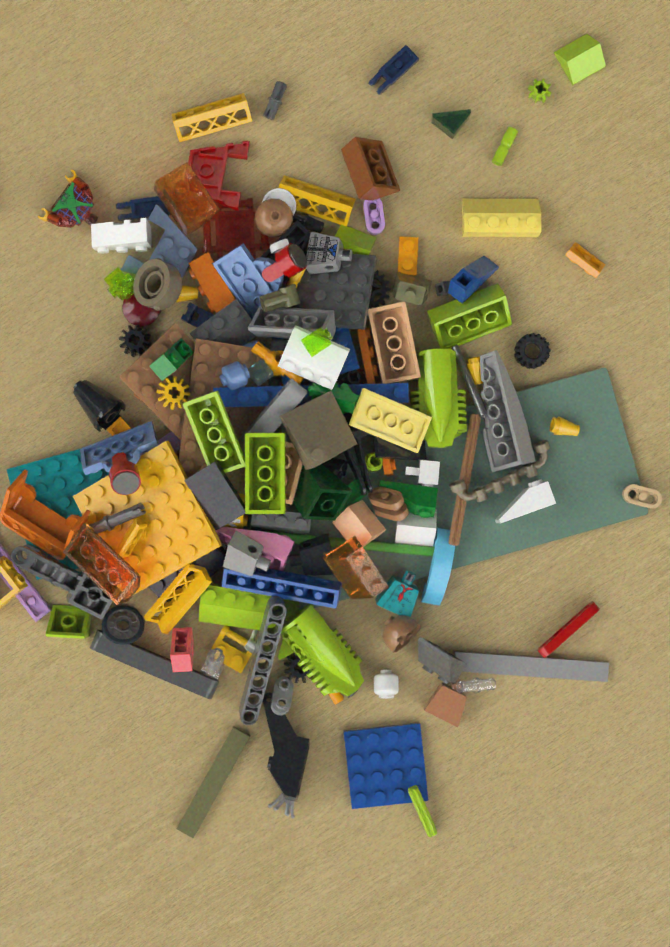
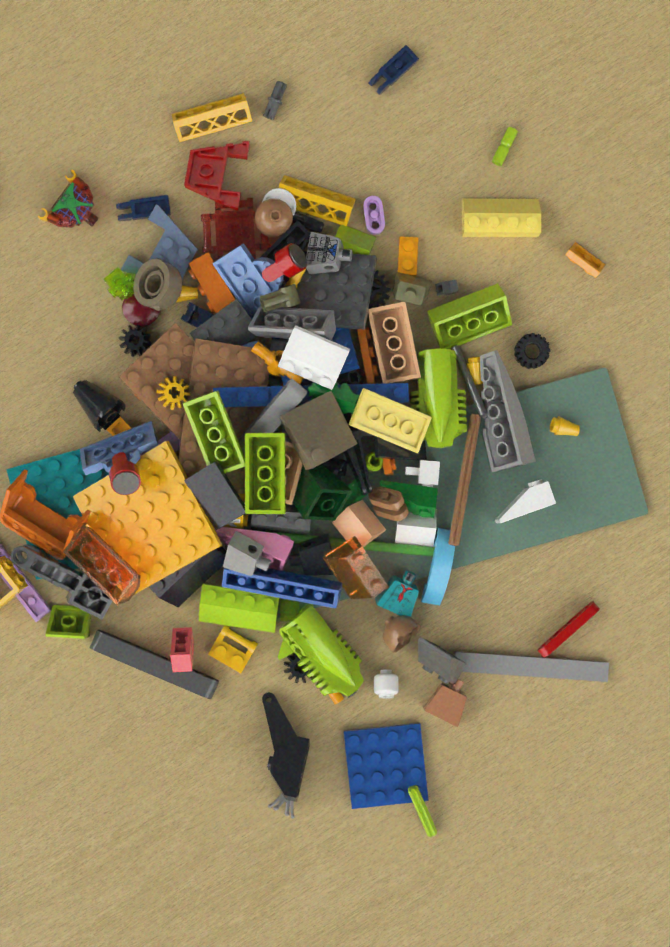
dark grey pin [88,503,146,536] -> none
white wedge [91,218,152,254] -> none
wheel [102,605,144,645] -> none
yellow slope [117,517,147,558] -> none
yellow fence [144,564,212,634] -> none
green slope [149,338,194,381] -> none
clear orange slope [154,162,220,236] -> none
olive tile [177,727,250,838] -> none
clear piece [200,647,225,681] -> none
medium blue head [219,361,250,390] -> none
dark grey beam [239,596,287,725] -> none
white hand [245,630,258,653] -> none
clear light blue plate [247,359,274,386] -> none
white tile [269,239,289,254] -> none
light grey plate [271,676,294,715] -> none
clear neon green brick [301,327,333,357] -> none
dark orange slope [341,137,400,201] -> none
clear green slope [431,109,471,139] -> none
blue slope [448,256,499,304] -> none
dark tan bar [449,440,550,502] -> none
clear pin [456,678,496,693] -> none
lime gear [528,78,551,103] -> none
lime slope [554,34,606,86] -> none
tan plate [622,484,662,509] -> none

